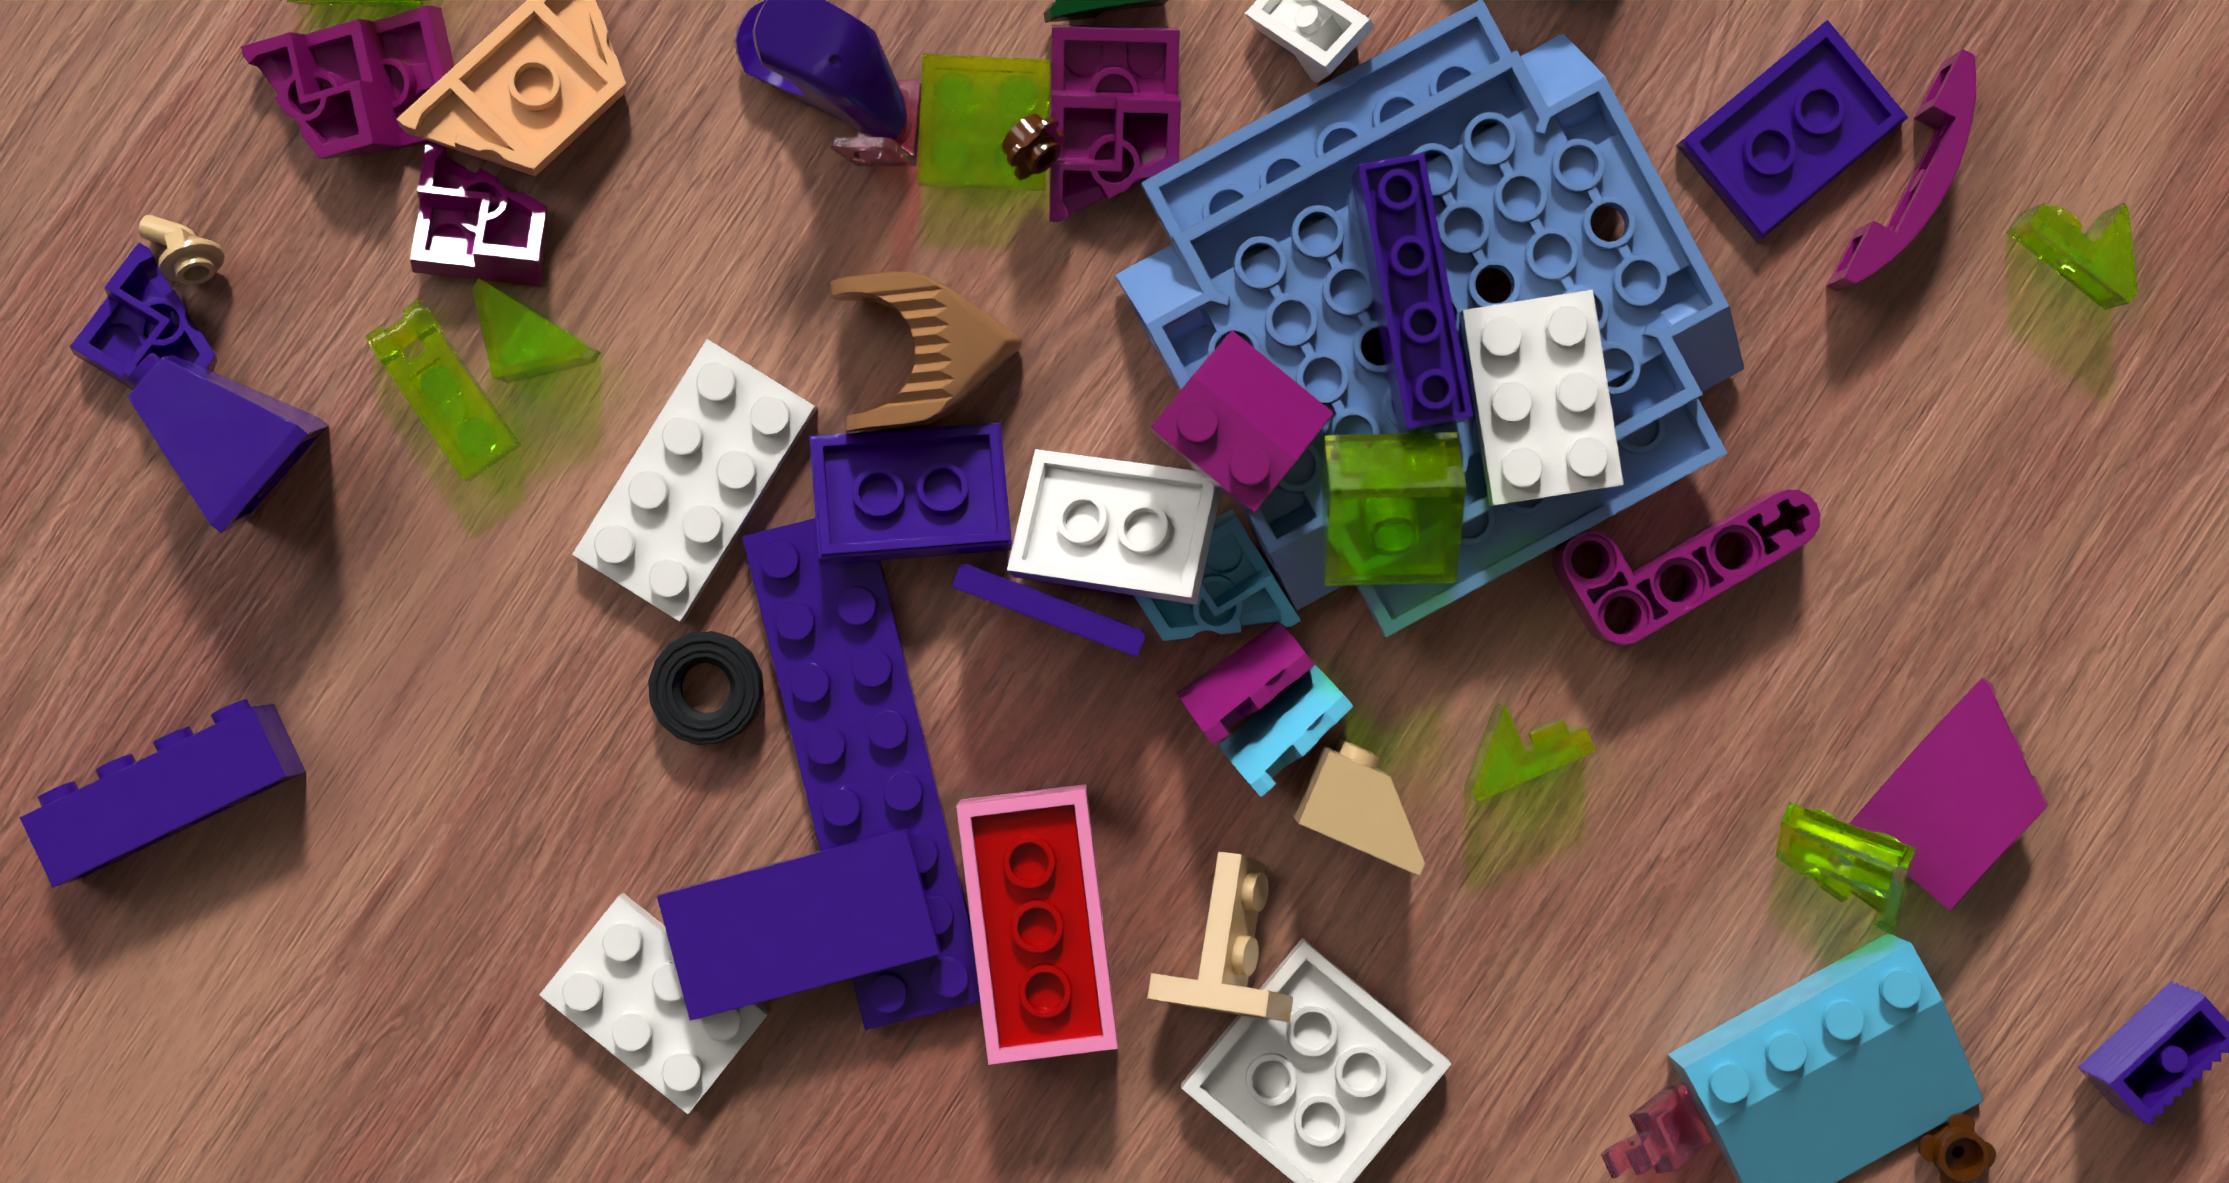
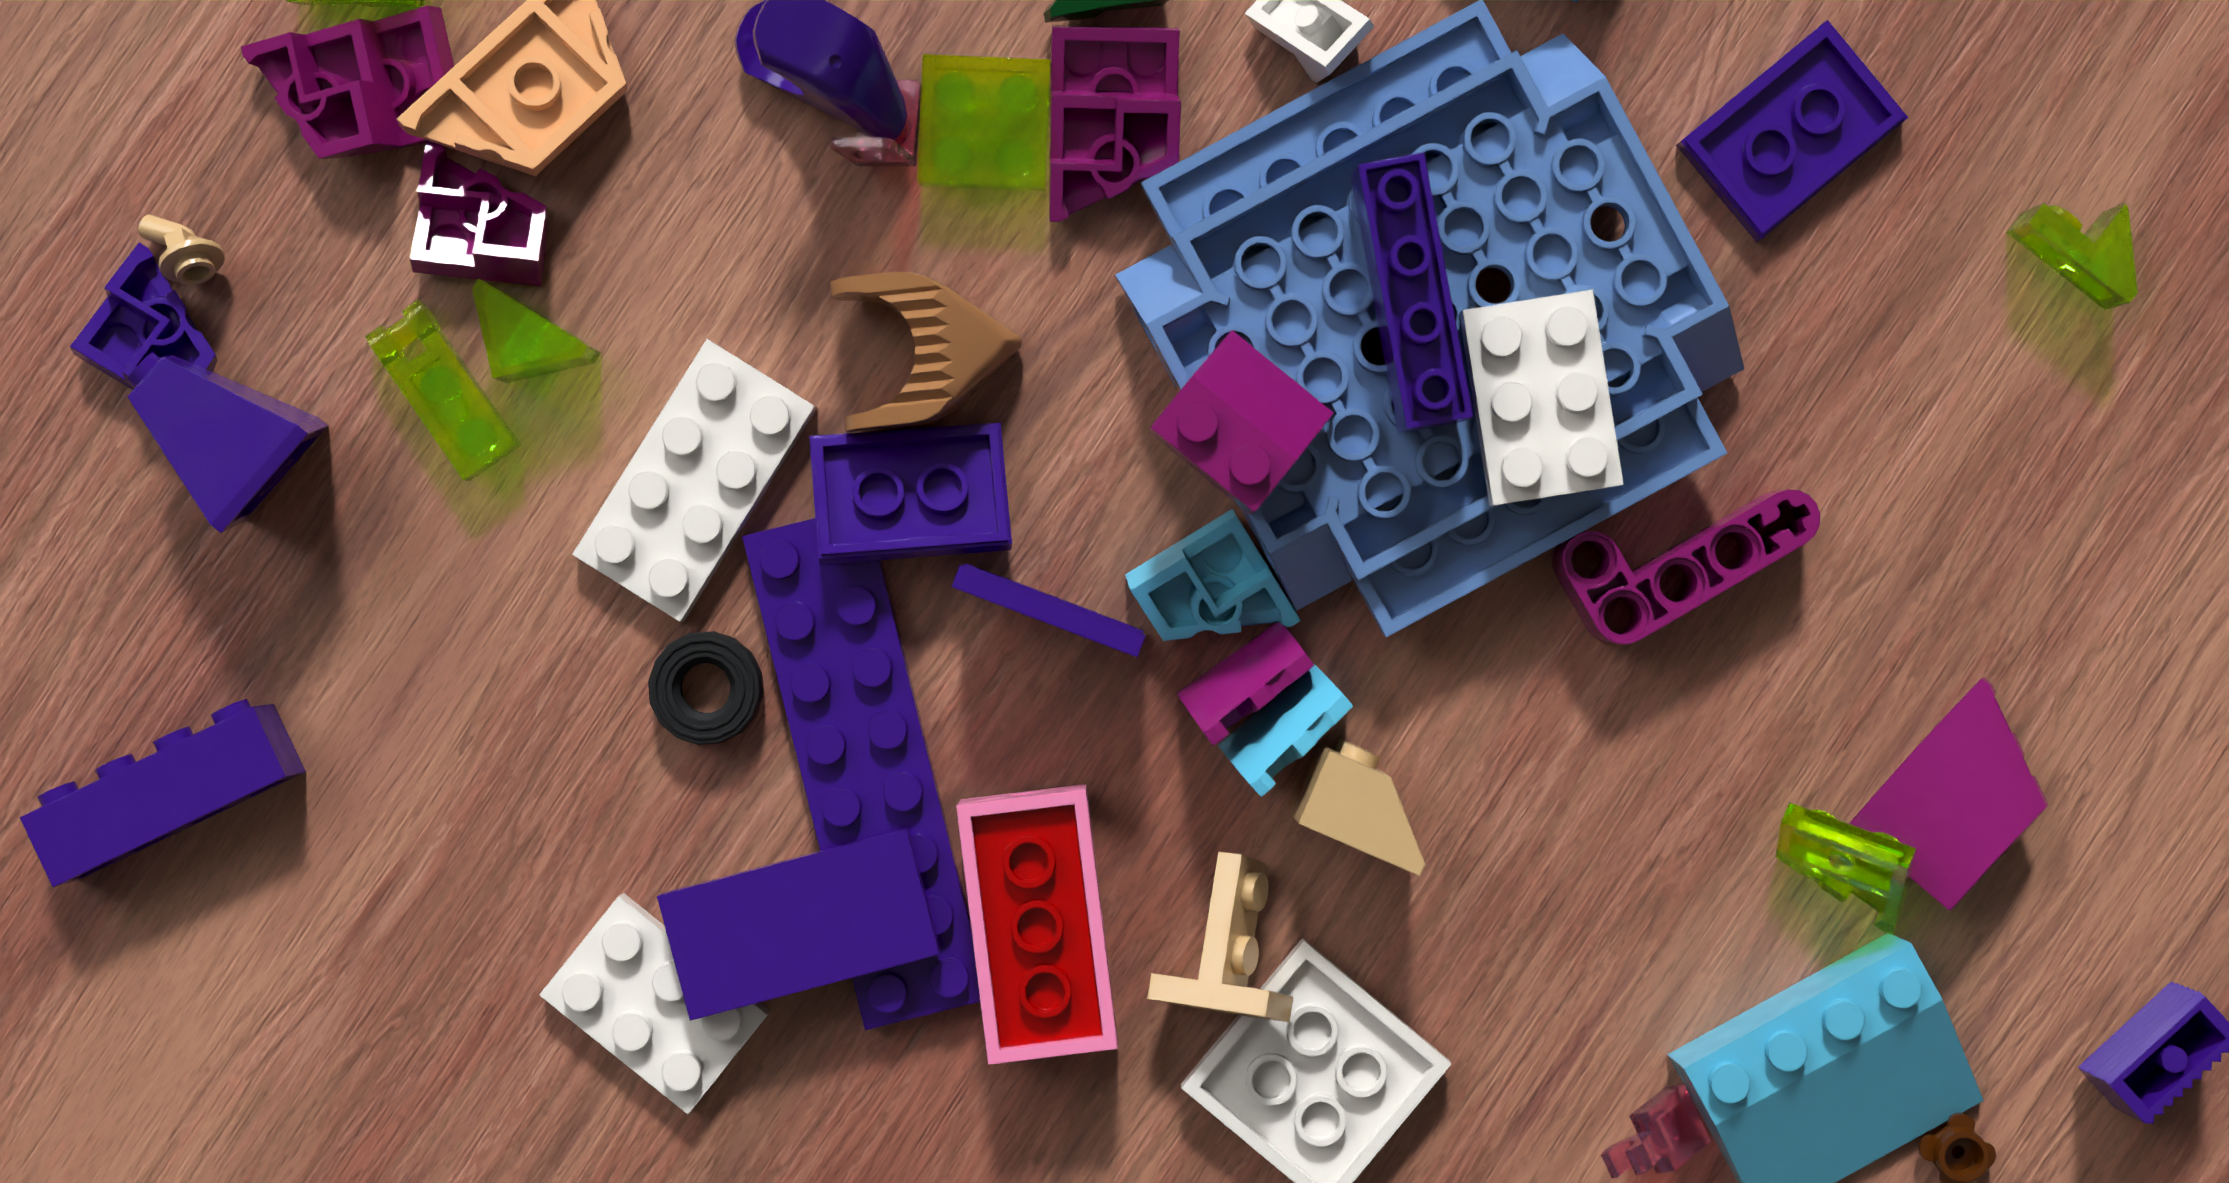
reddish brown plate [1002,114,1065,180] -> none
white plate [1007,449,1221,605] -> none
clear neon green slope [1322,432,1466,586] -> none
clear neon green slope [1464,703,1596,802] -> none
magenta slope [1826,49,1976,291] -> none

